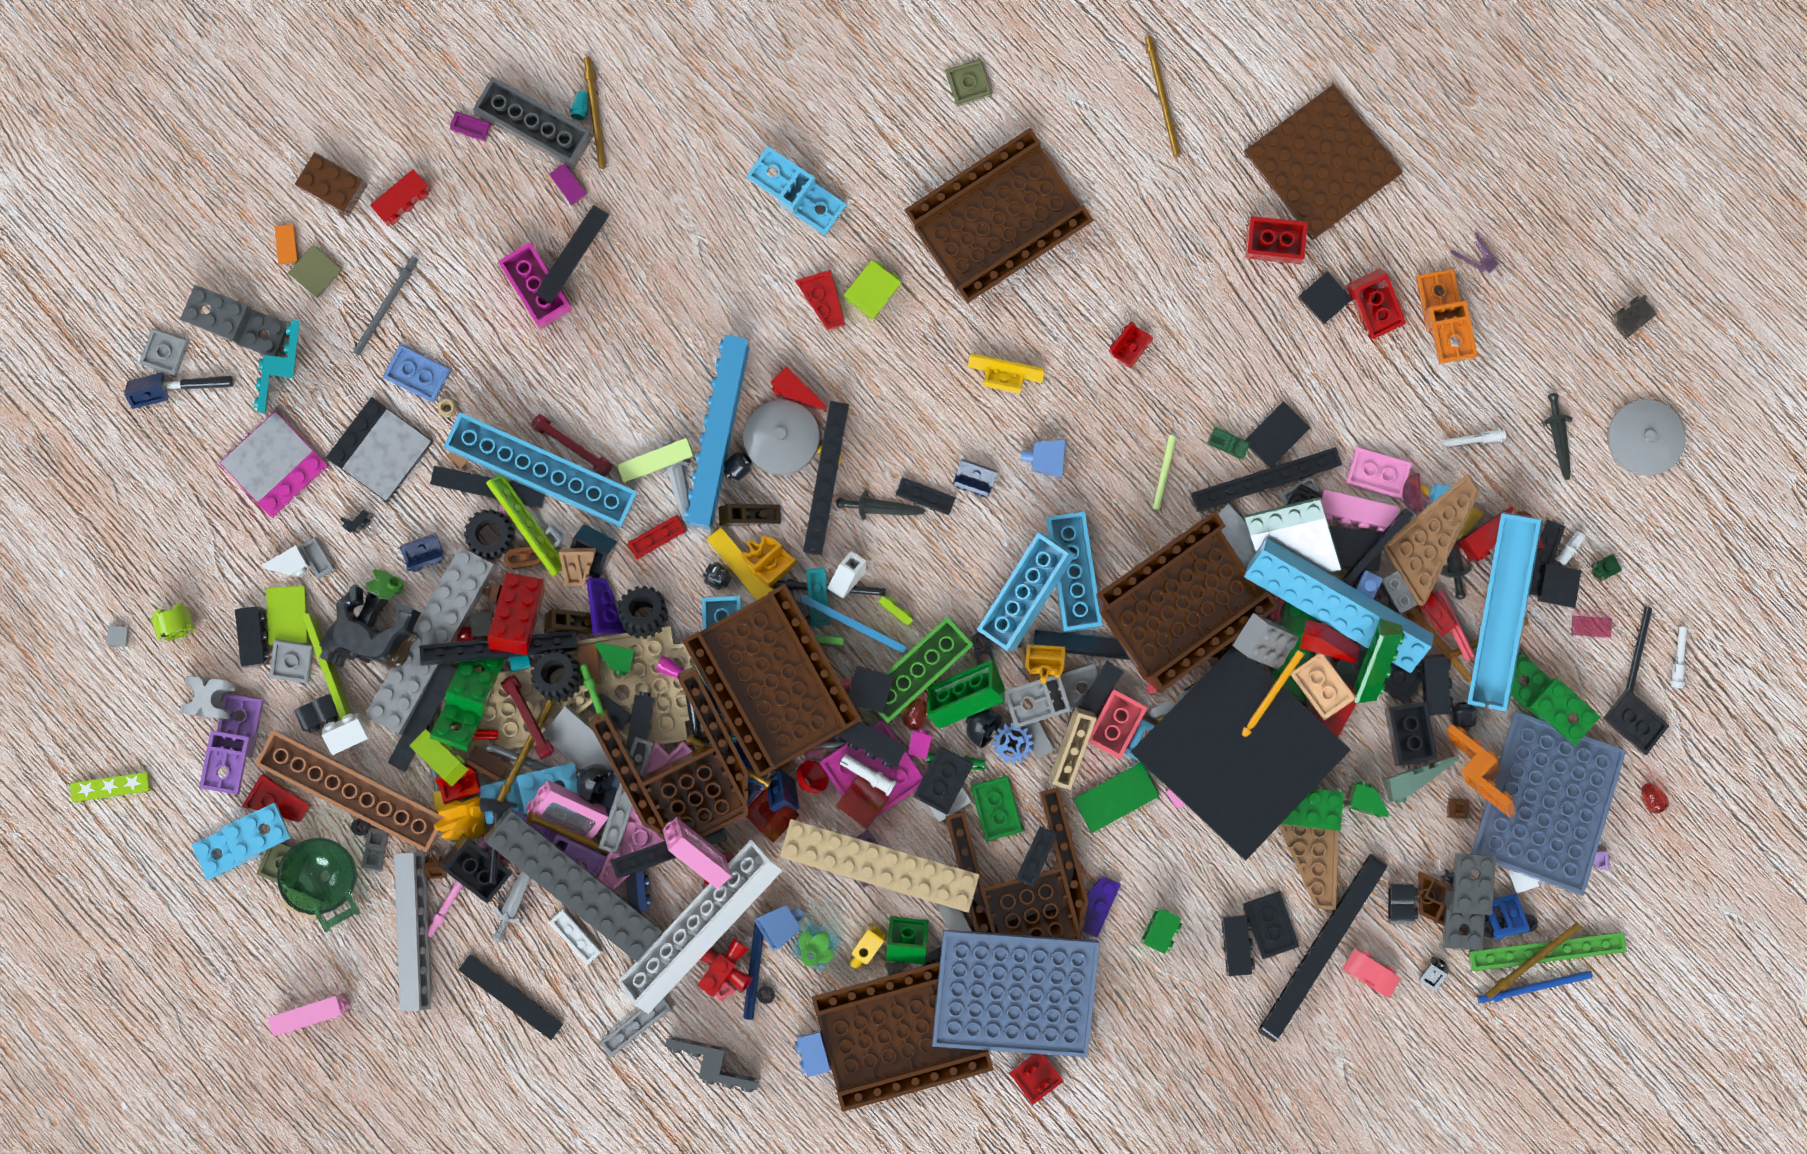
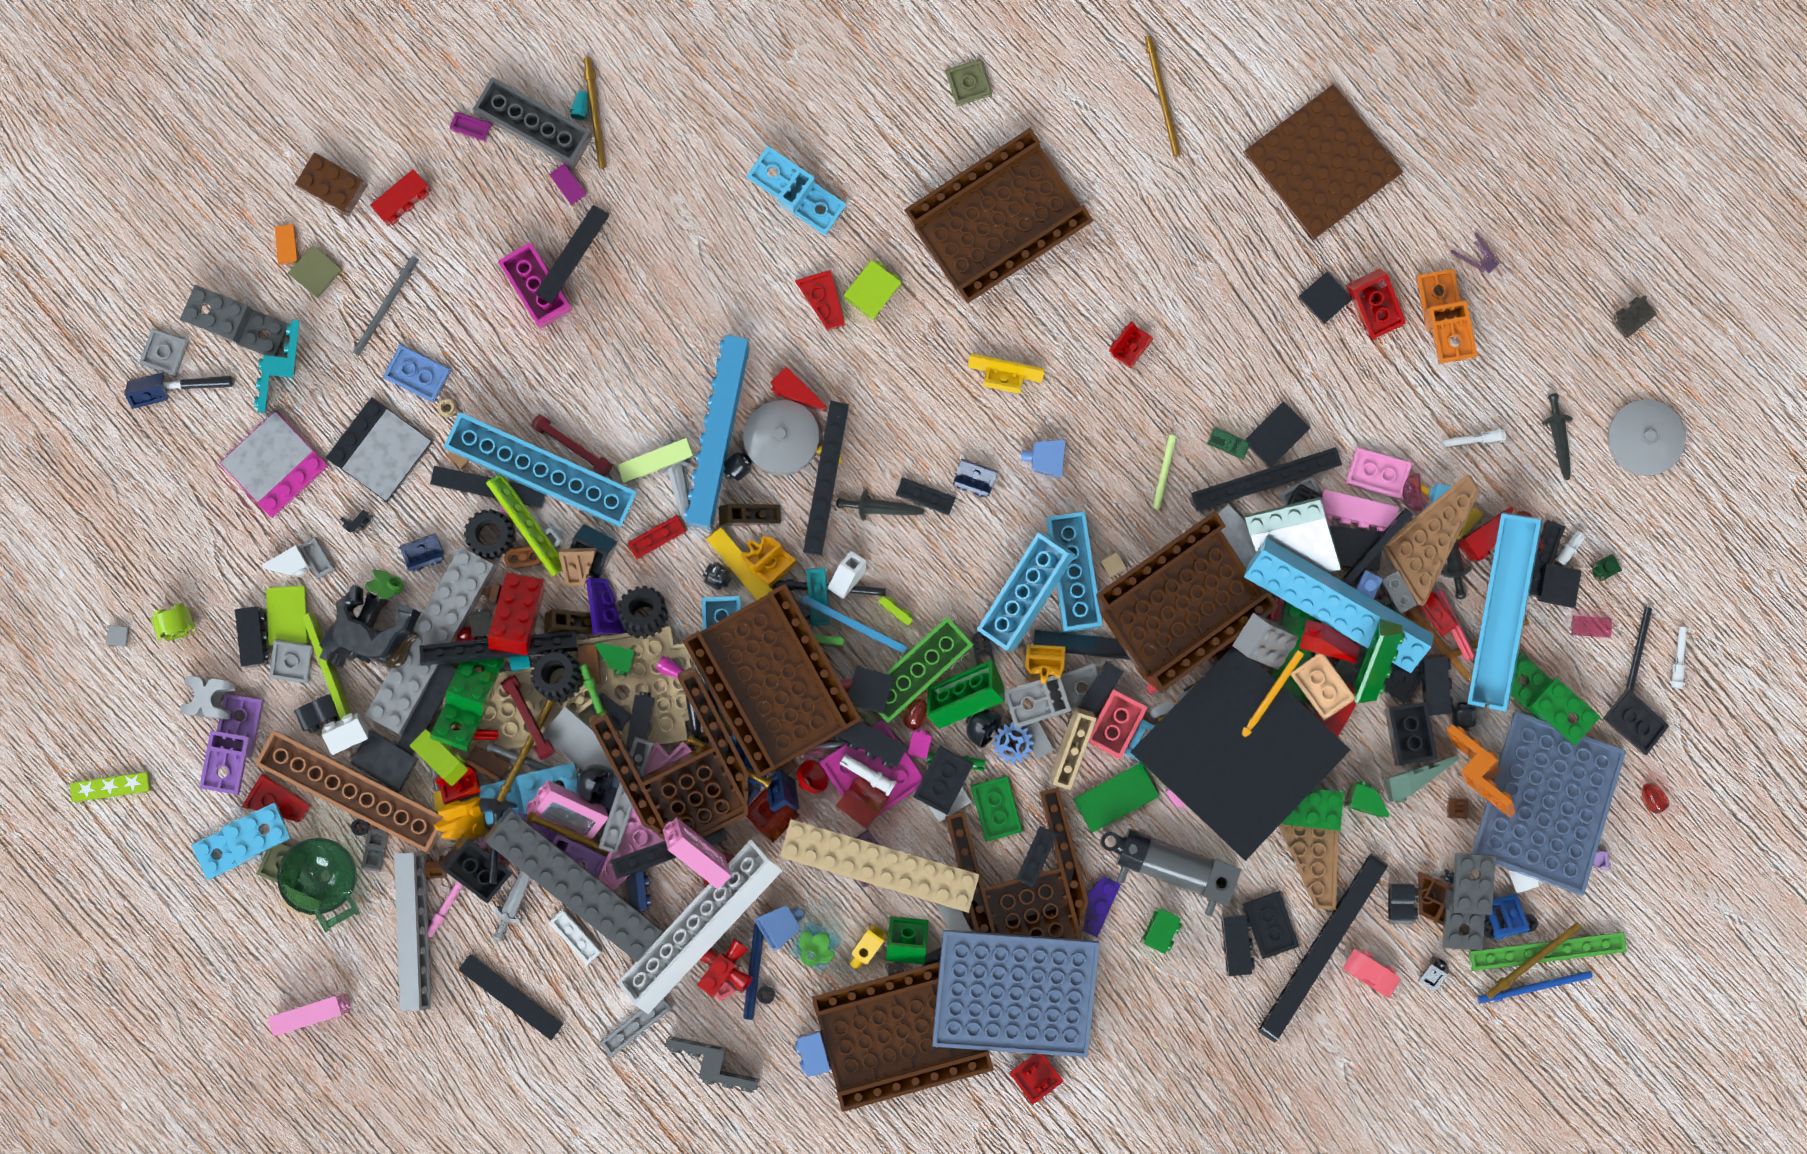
red brick [1244,216,1308,264] -> none
none -> black tile [351,729,419,792]
none -> tan tile [1100,552,1127,578]
none -> dark grey piece [1100,828,1242,917]

